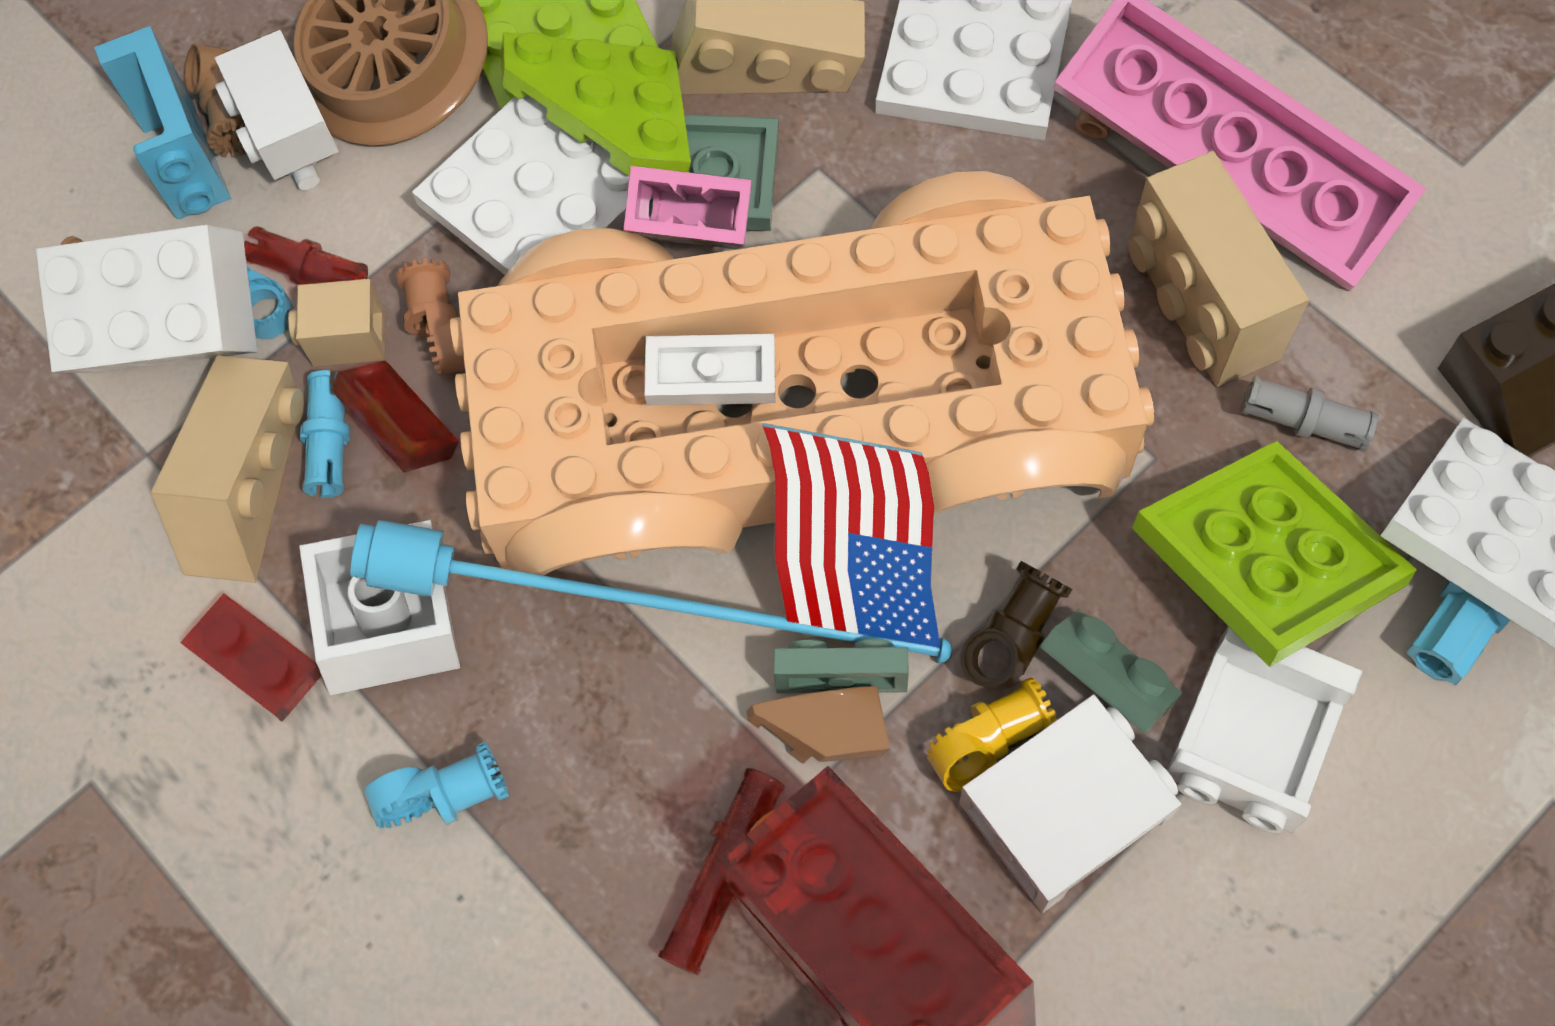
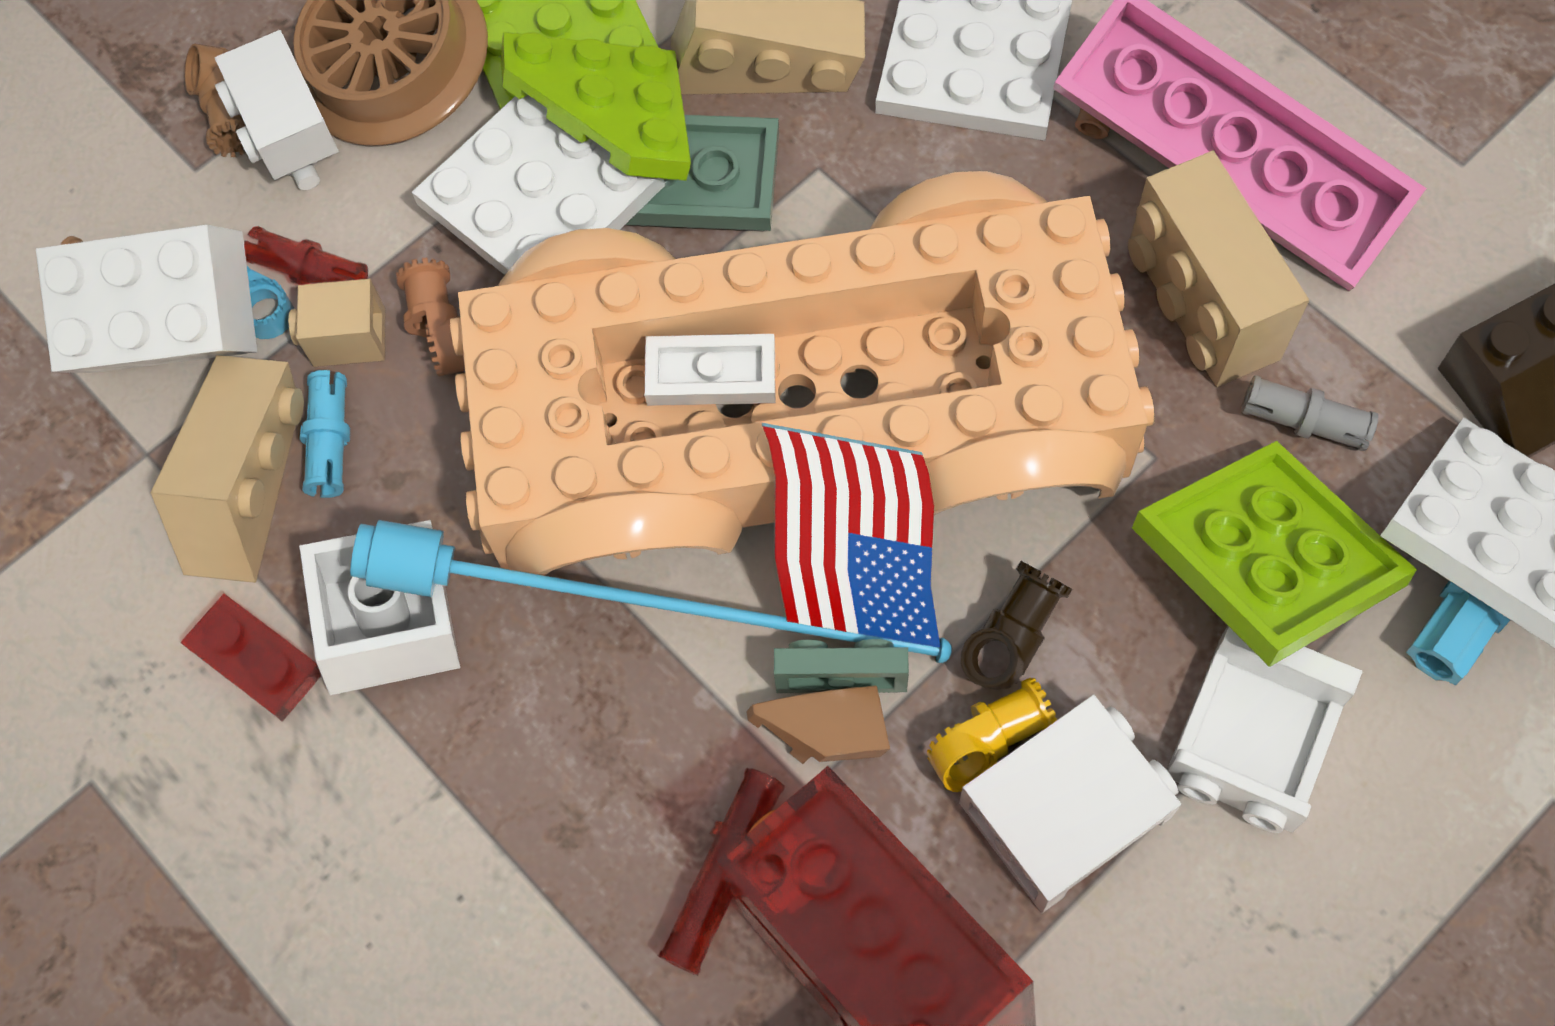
medium azure panel [94,26,232,219] -> none
clear red plate [331,360,459,473] -> none
medium azure connector [364,742,510,829] -> none
bright pink torso [623,166,752,249] -> none
sand green plate [1040,609,1182,733] -> none

